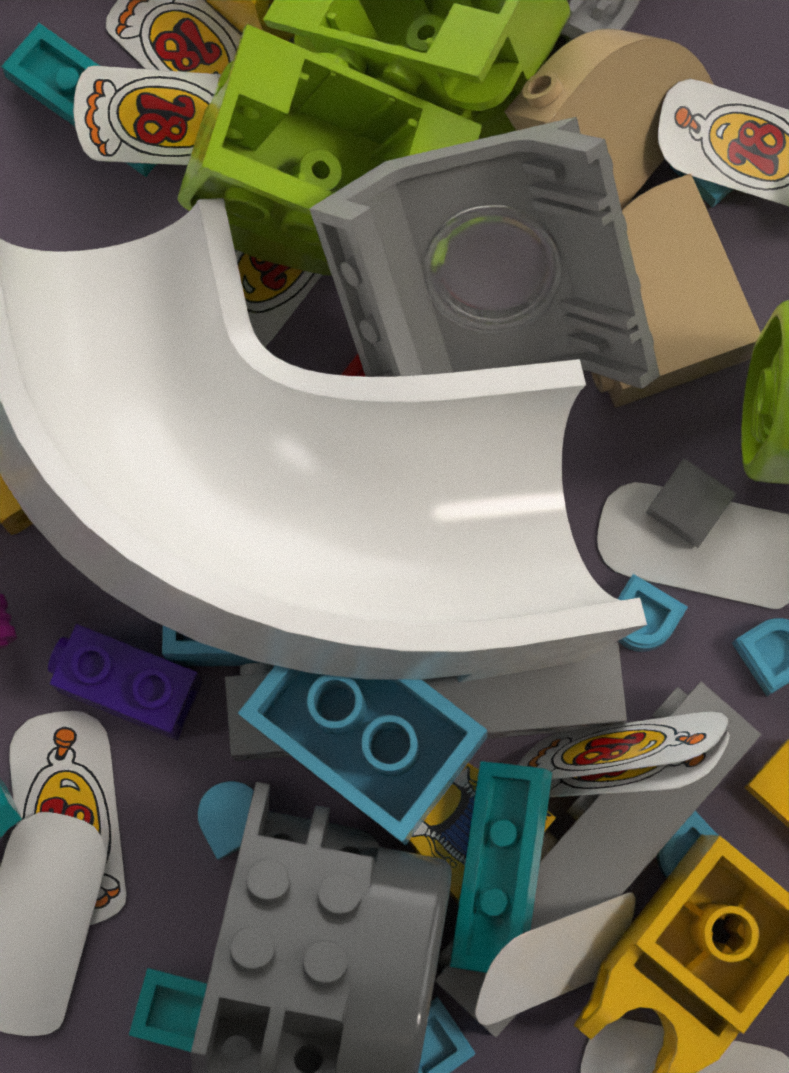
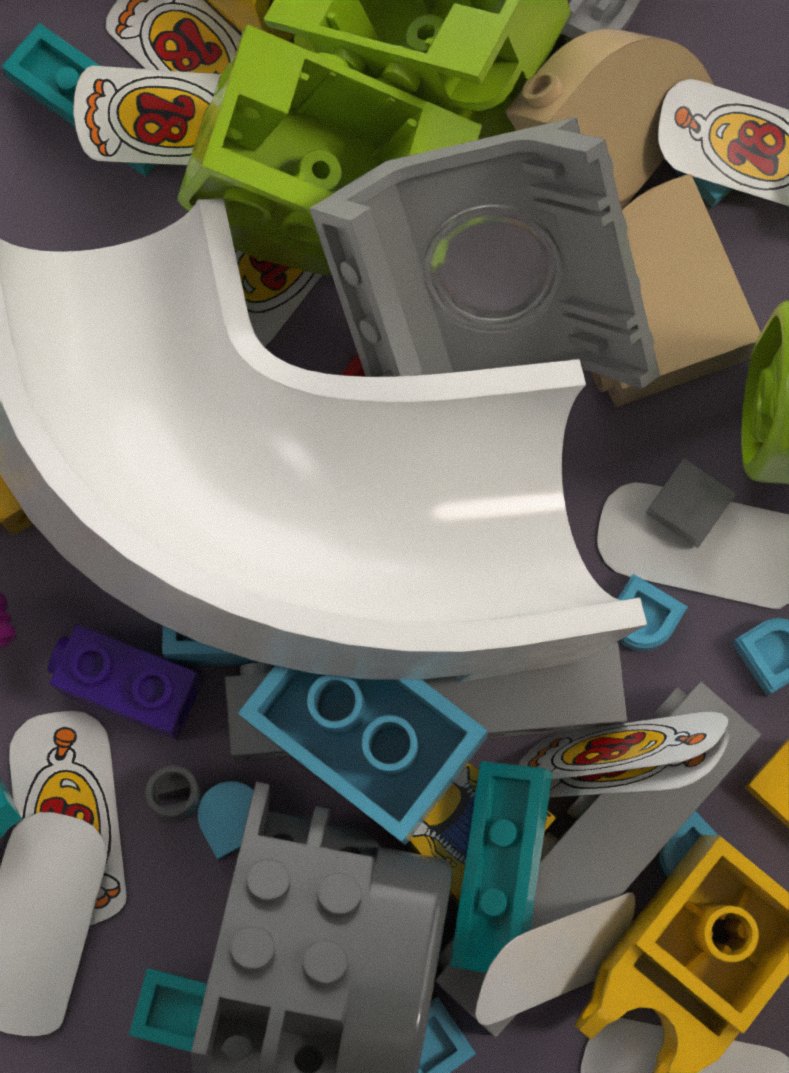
none -> dark grey hinge [145,765,200,822]

